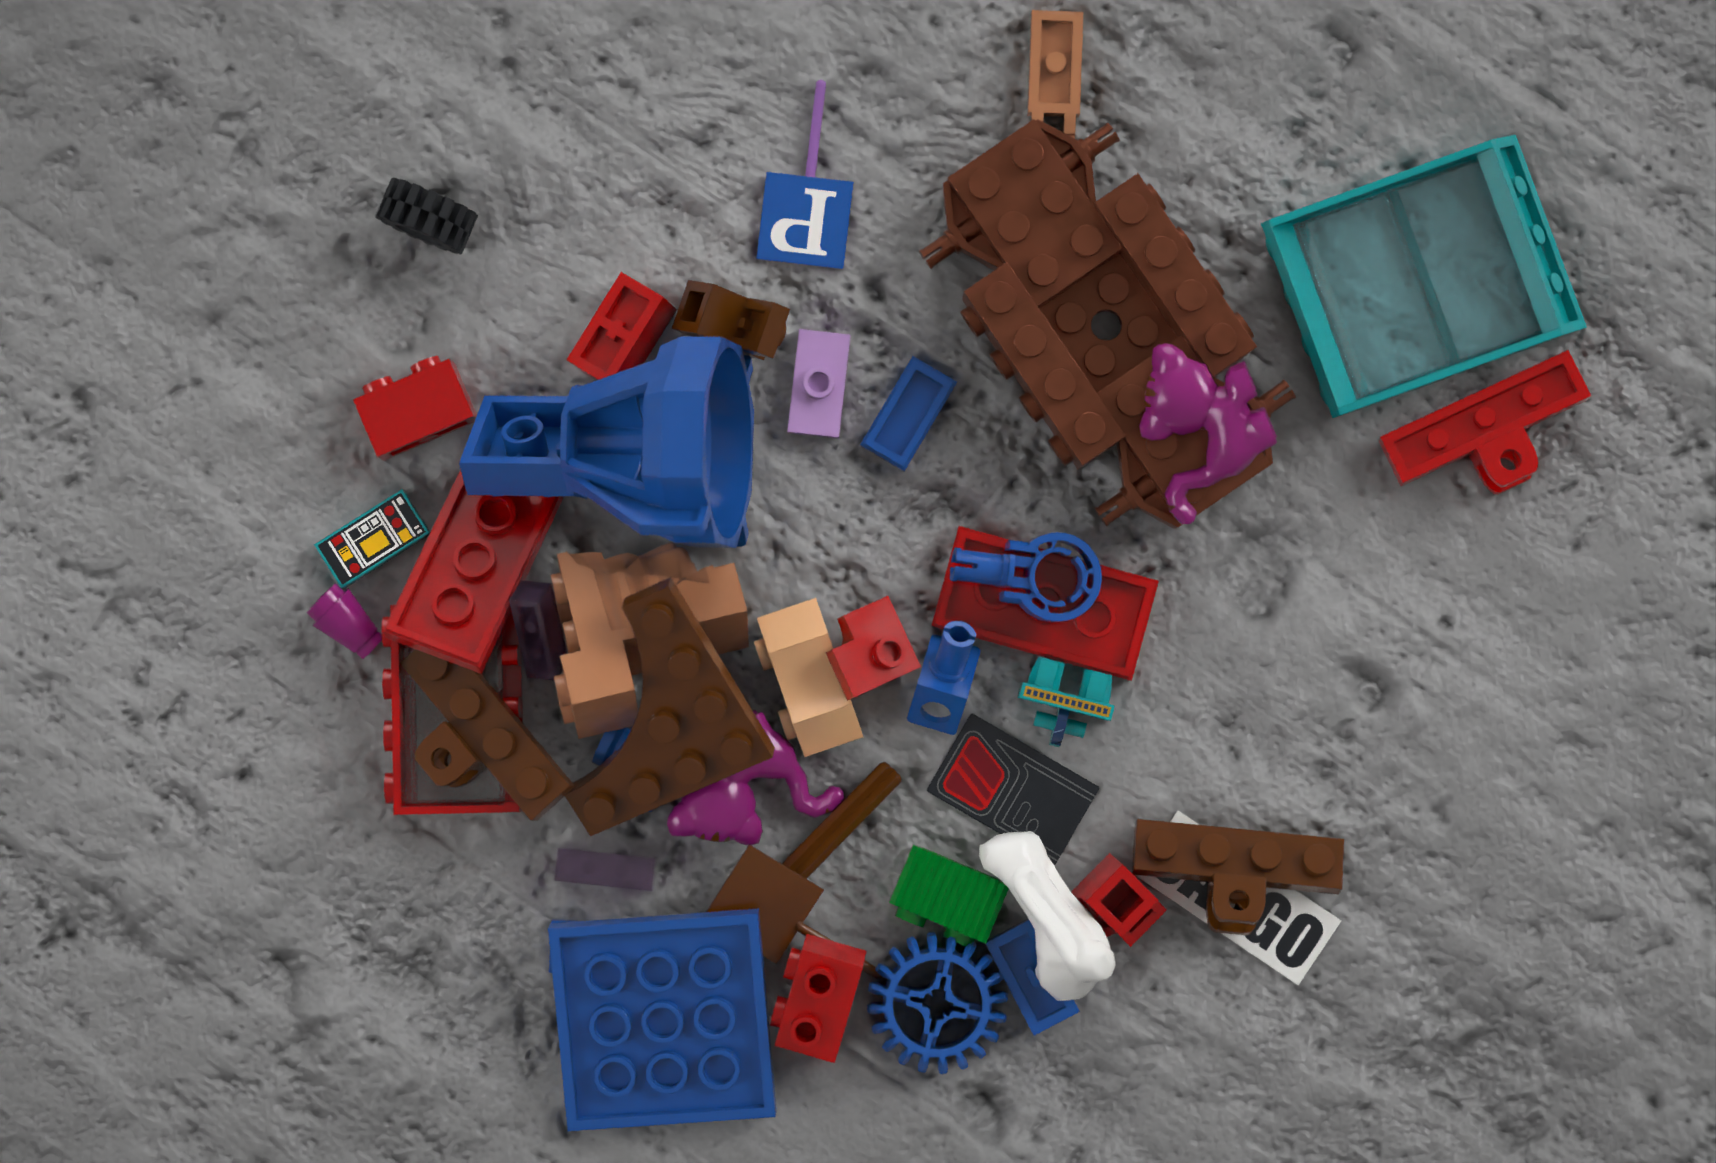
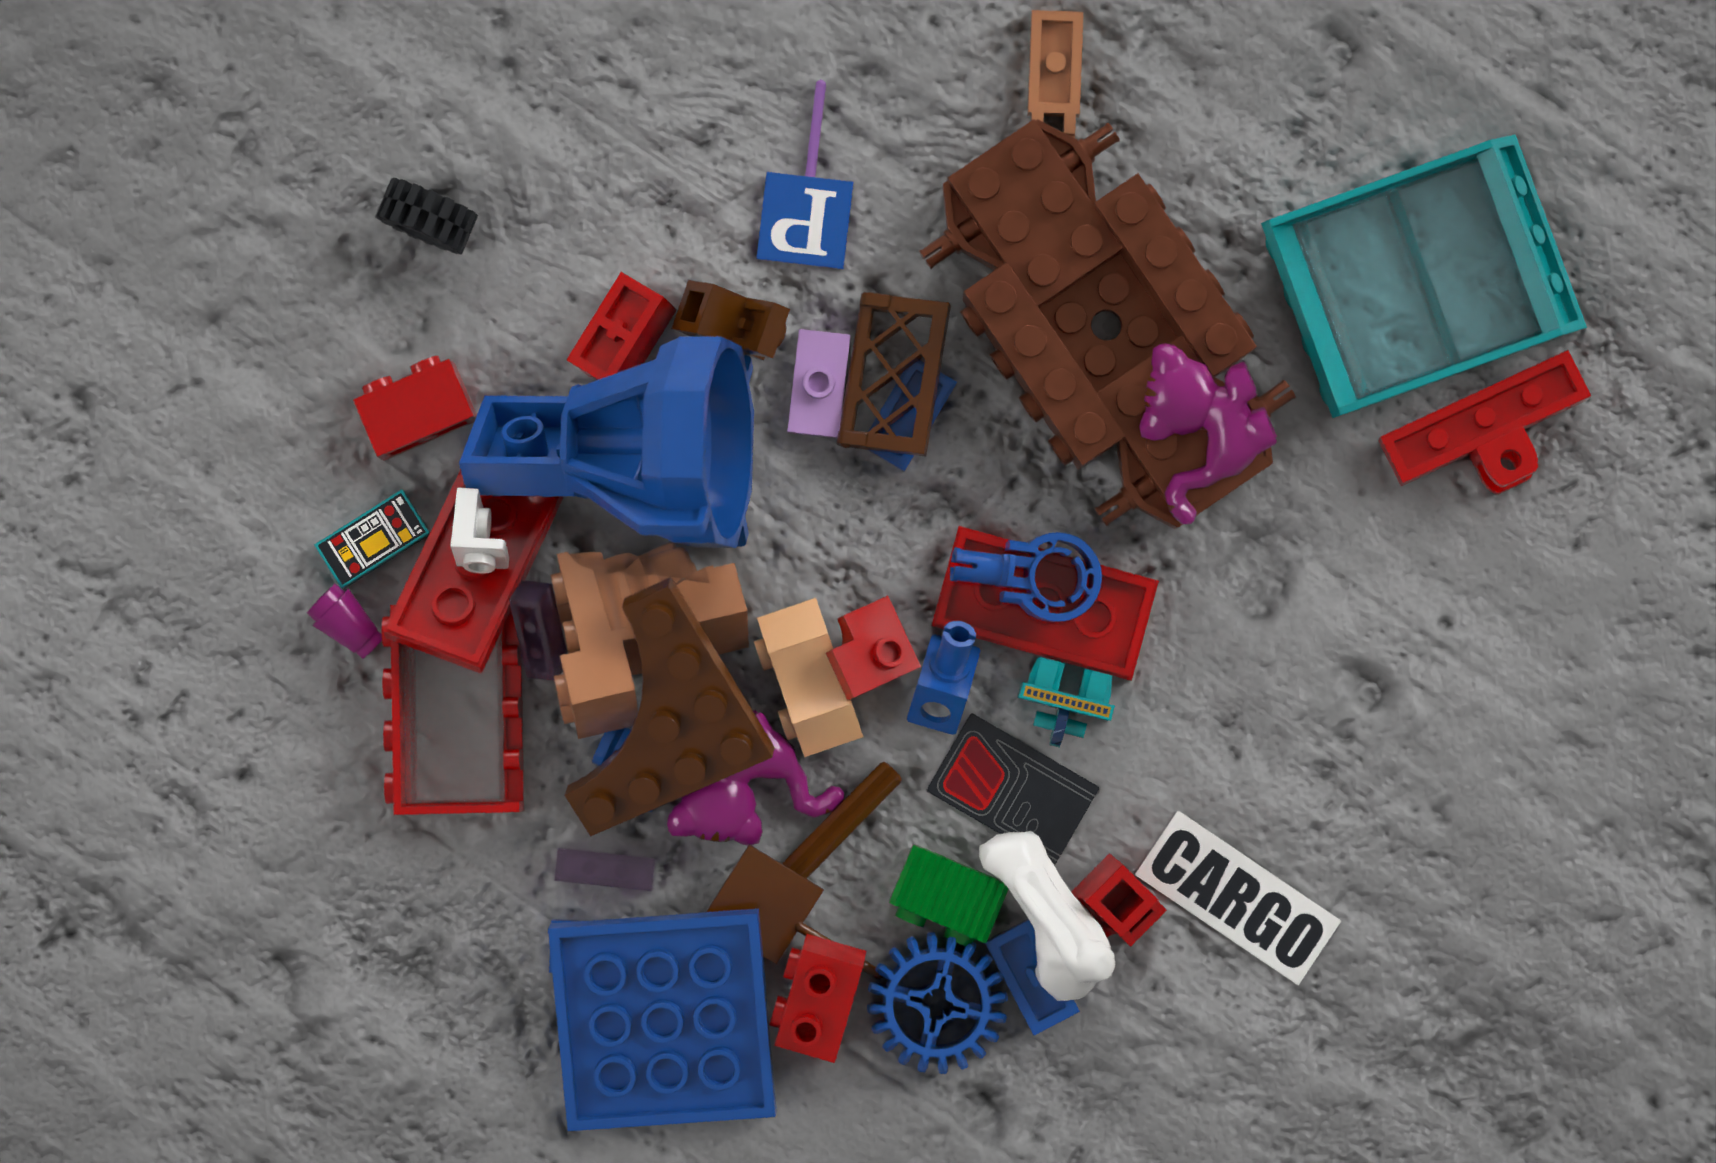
reddish brown plate [400,649,575,821] -> none
reddish brown plate [1132,819,1344,935] -> none
none -> white bracket [451,488,509,574]
none -> reddish brown window [836,292,951,457]

